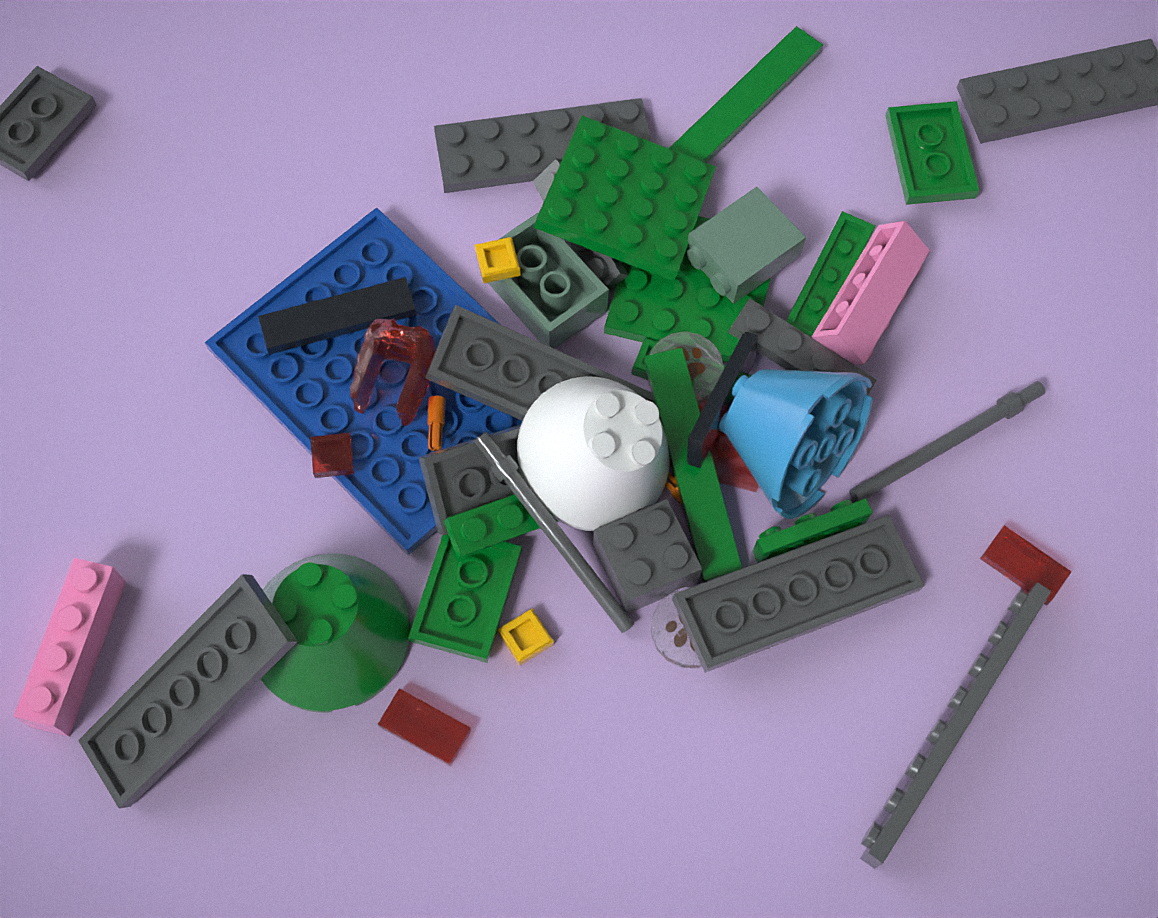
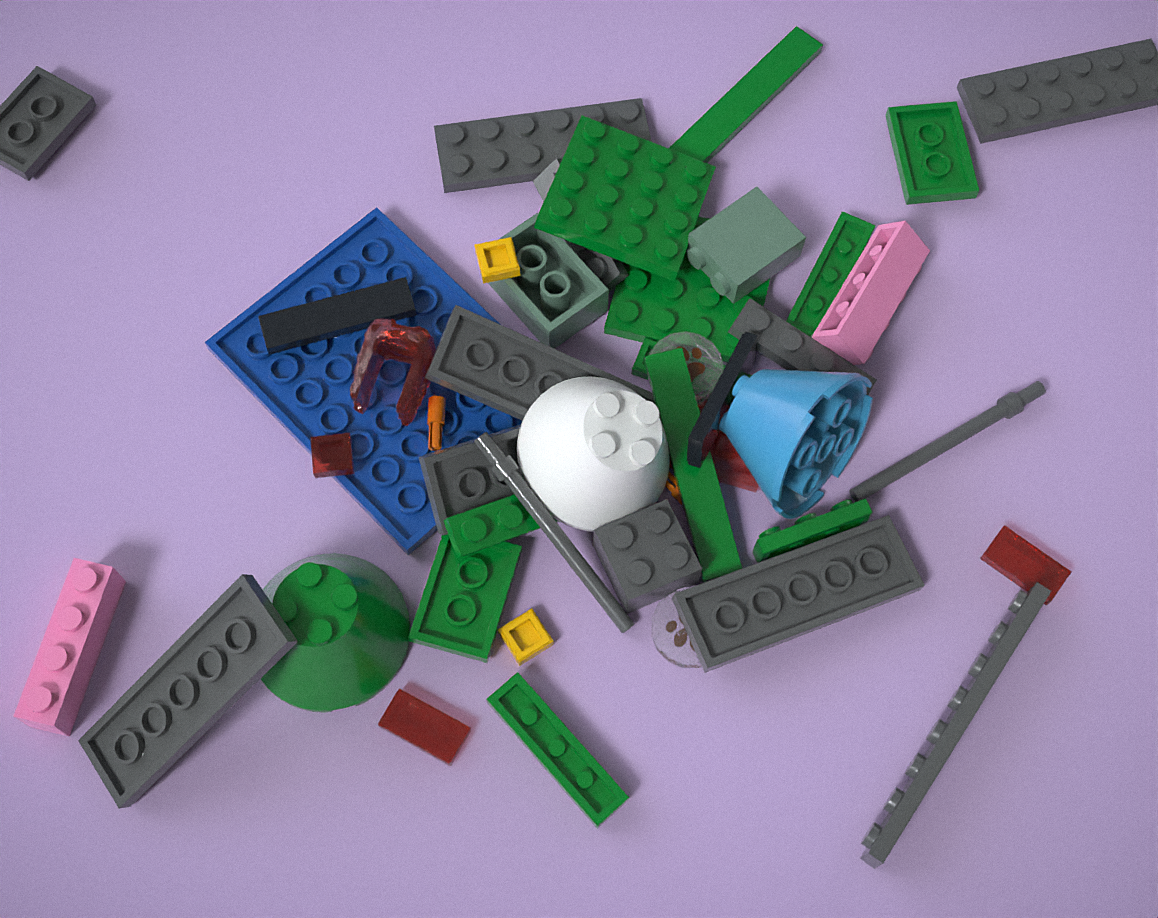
none -> green plate [486,672,629,829]

